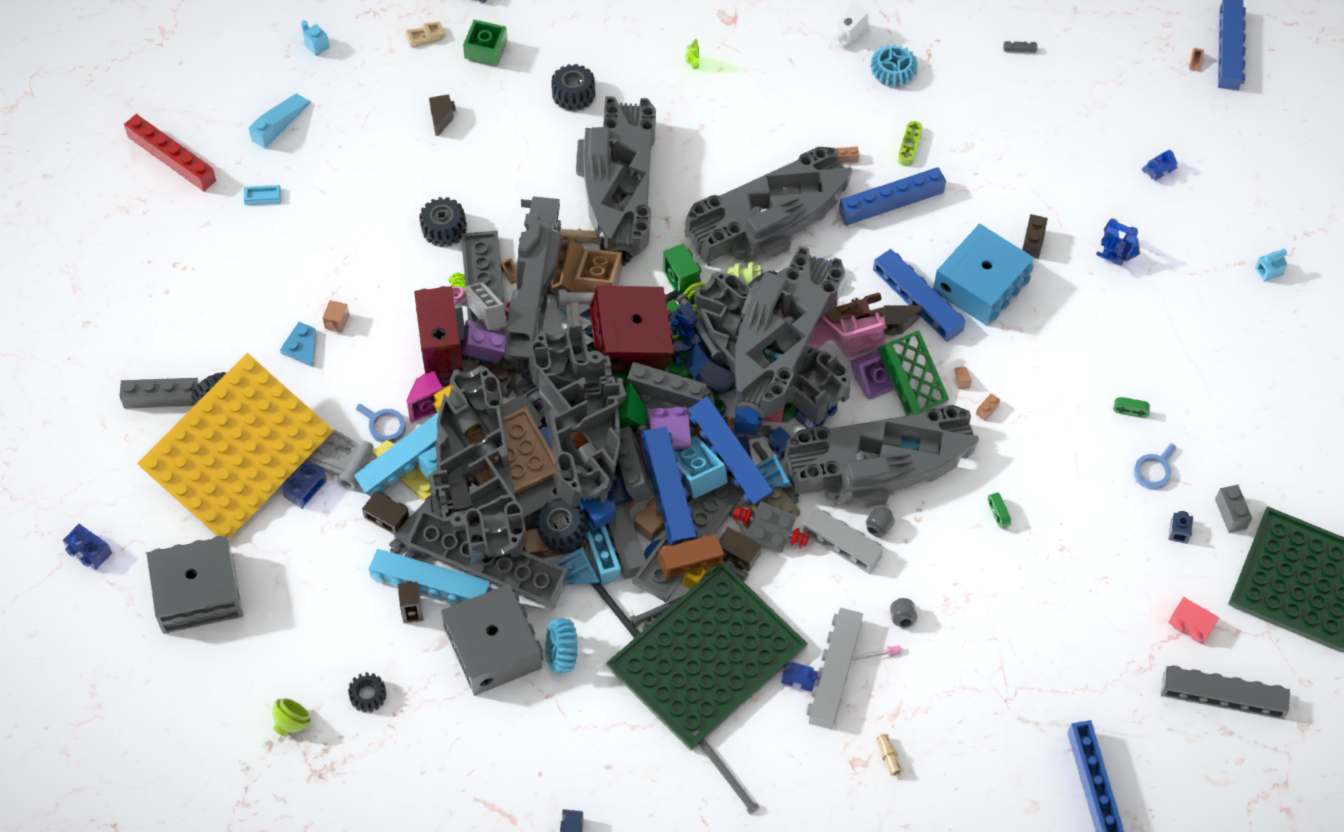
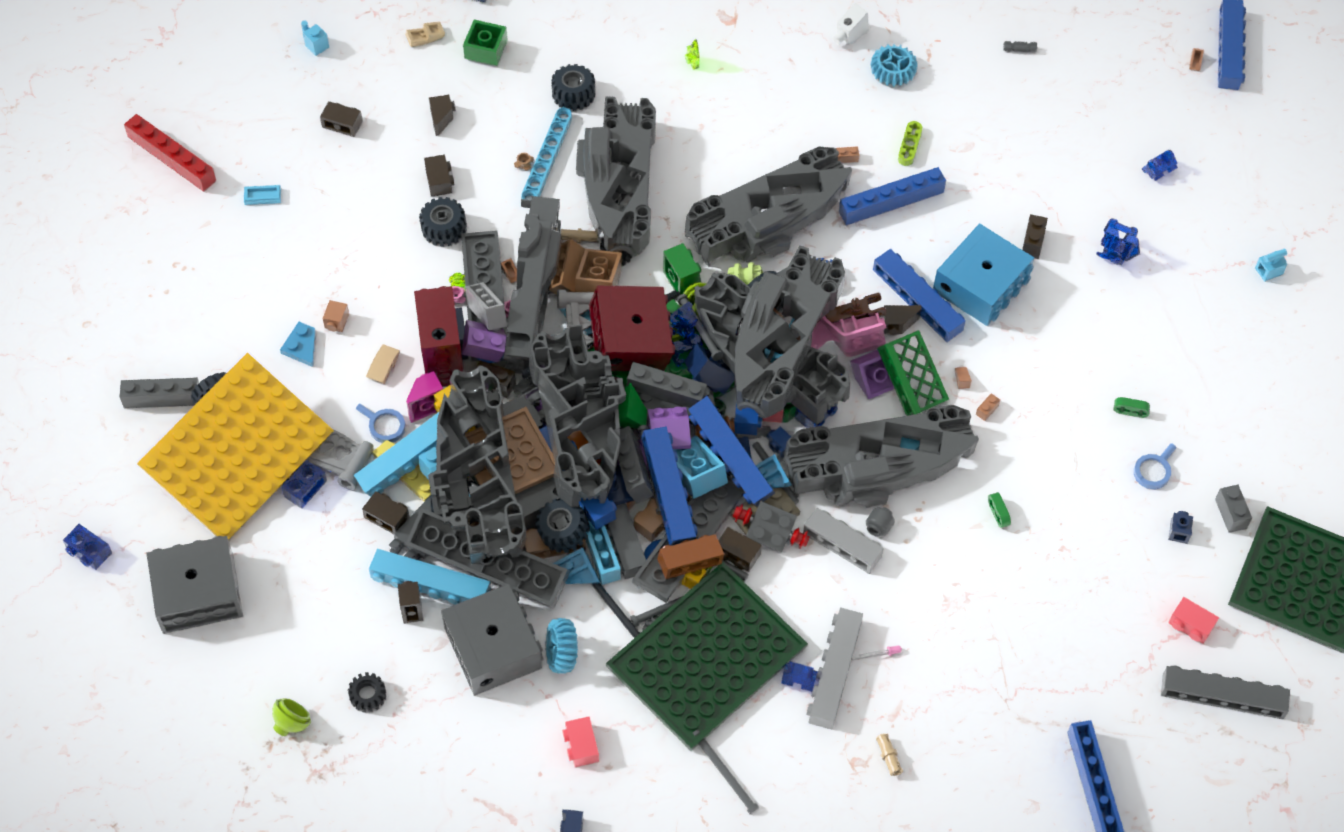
medium azure slope [248,93,310,149] -> none
dark grey head [889,598,918,628] -> none
none -> dark brown brick [320,101,363,137]
none -> tan slope [366,344,400,384]
none -> dark brown brick [424,154,455,197]
none -> medium nougat plate [514,152,534,171]
none -> medium azure beam [521,107,572,199]
none -> coral brick [562,716,599,767]

